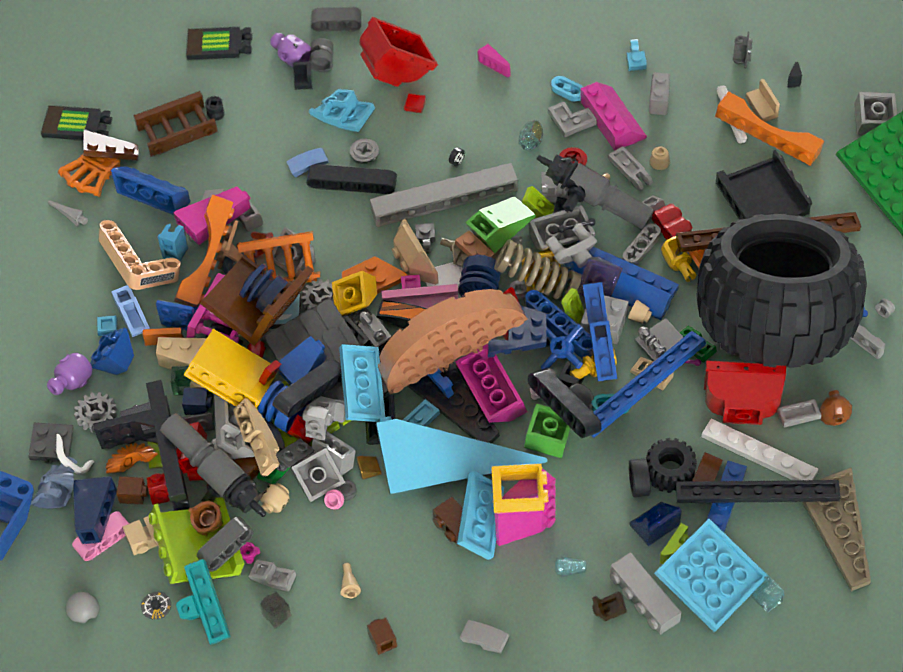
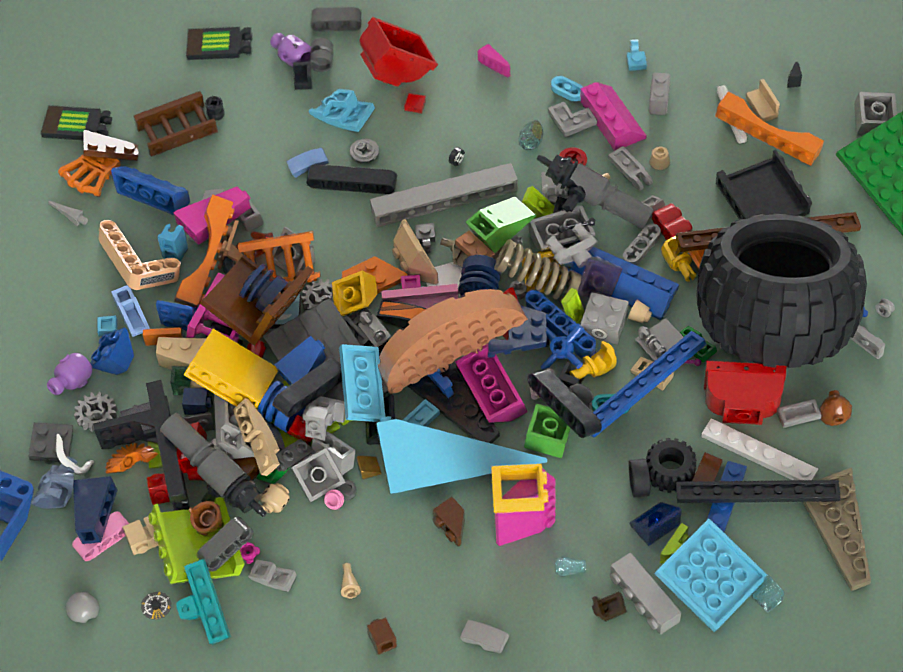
reddish brown brick [116,476,148,505] -> none
red tile [259,360,281,385] -> none
clear smoke brick [260,592,291,629] -> none
medium azure plate [457,471,504,560] -> none
blue bracket [583,282,617,381] -> none
dark grey hinge [733,32,753,68] -> none

